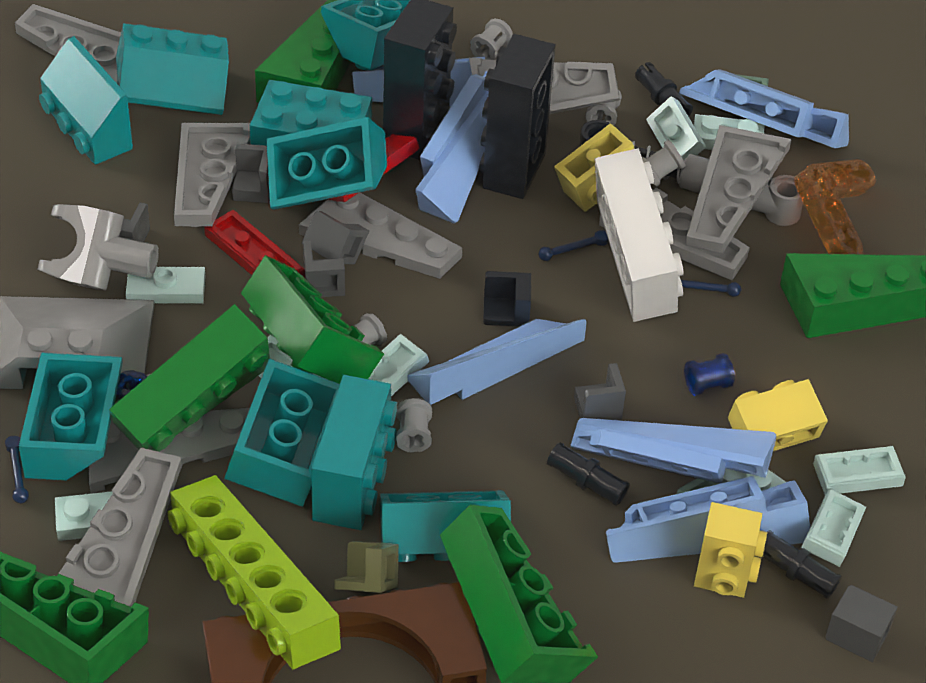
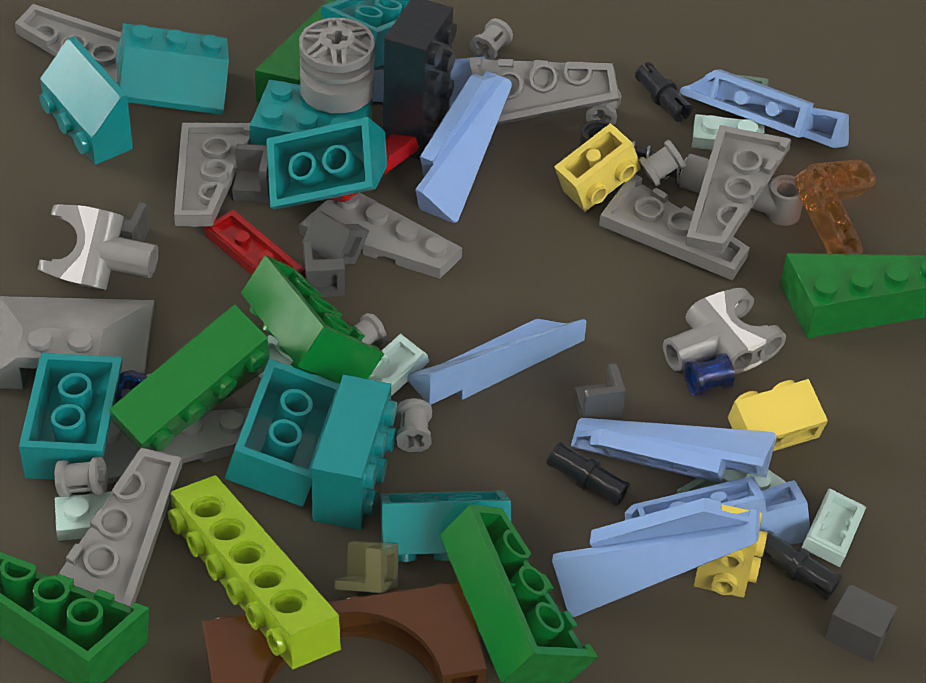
dark blue hinge [5,436,29,504] -> none
light aqua plate [126,267,206,304] -> none
black brick [479,33,556,199] -> none
black panel [483,271,531,327] -> none
dark blue hinge [538,230,608,261] -> none
white brick [595,148,683,322] -> none
light aqua plate [646,96,706,160] -> none
dark blue hinge [681,280,741,297] -> none
light aqua plate [813,446,906,495] -> none
none -> light grey bush [54,457,108,497]
none -> light grey wheel [299,18,375,113]
none -> light blue wedge [552,498,760,617]
none -> light grey connector [663,288,786,374]

